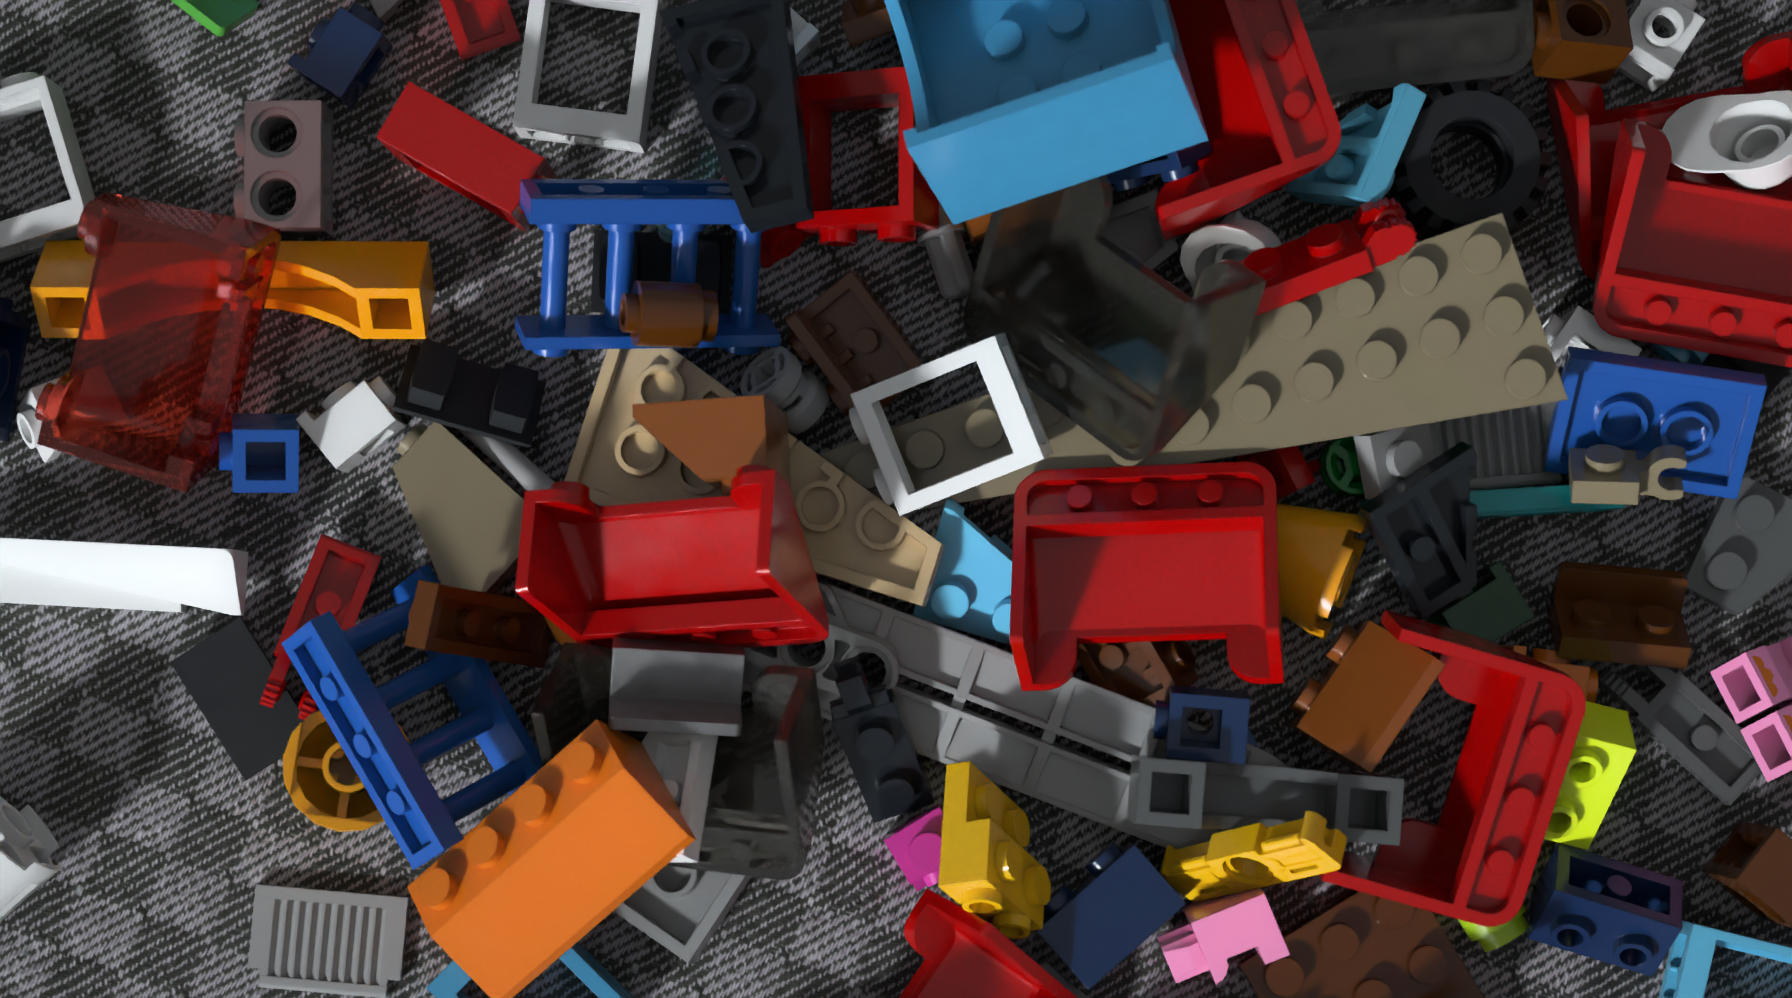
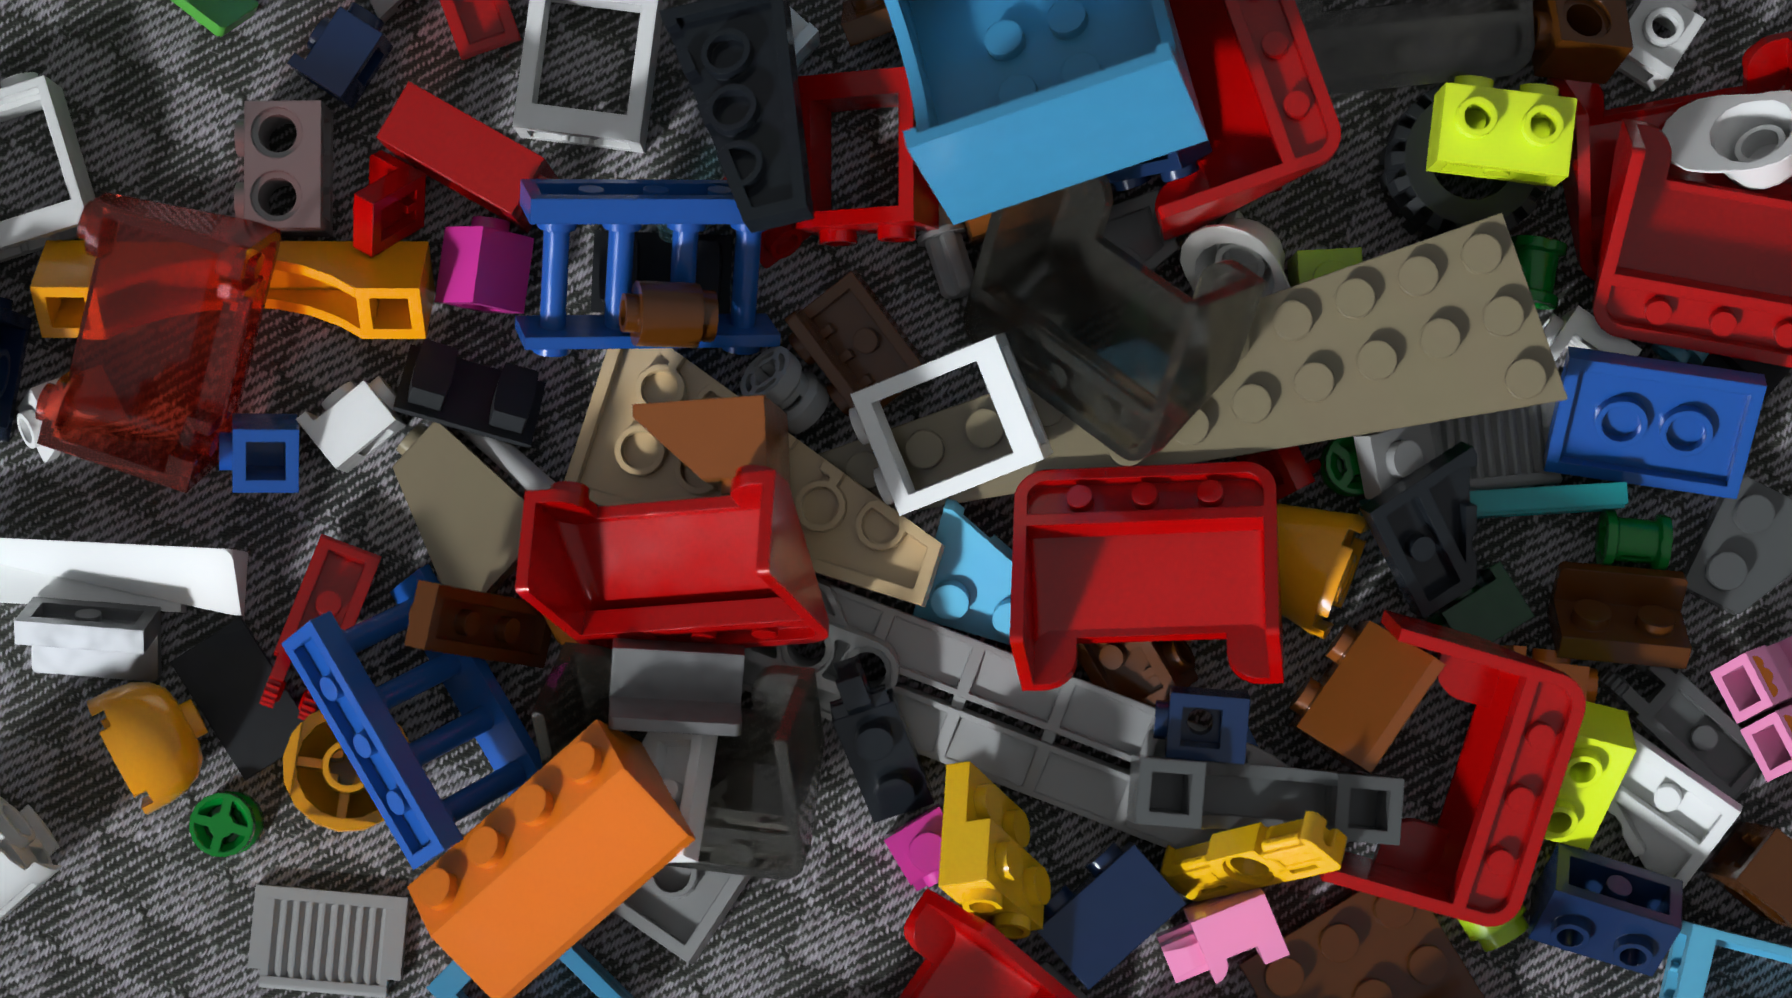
red hinge [1228,197,1418,317] -> none
medium azure wing [1286,83,1427,207] -> none
dark tan plate [1568,444,1687,505] -> none
none -> flat silver panel [14,597,162,682]
none -> light orange cylinder [86,682,209,815]
none -> green wheel [189,791,264,857]
none -> red bracket [353,150,426,257]
none -> dark pink brick [434,216,534,314]
none -> neon yellow brick [1426,75,1577,187]
none -> green bush [1511,235,1568,310]
none -> green bush [1595,509,1673,570]
none -> white wing [1608,731,1743,888]

